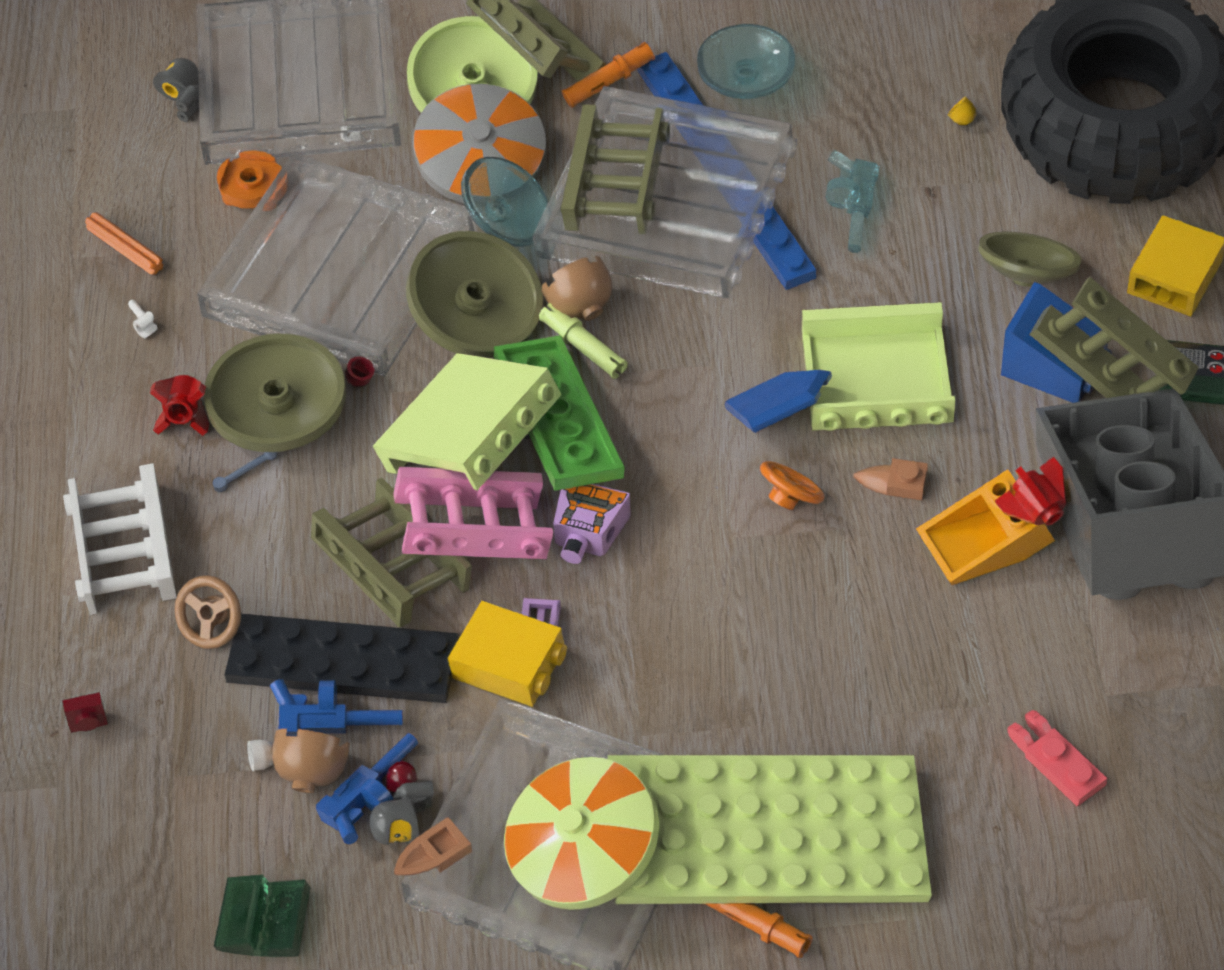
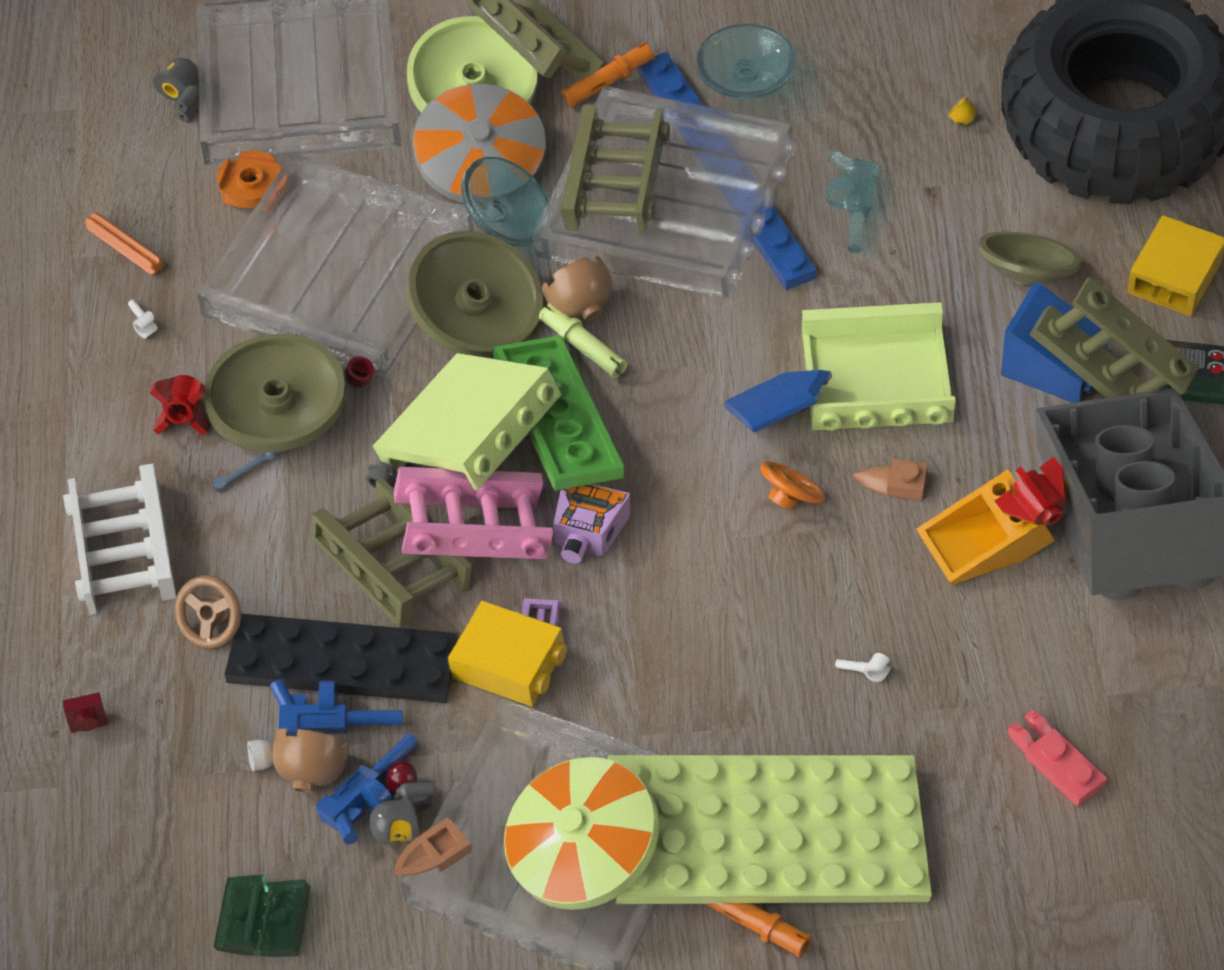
none -> dark grey plate [366,462,398,489]
none -> white hand [835,653,891,683]

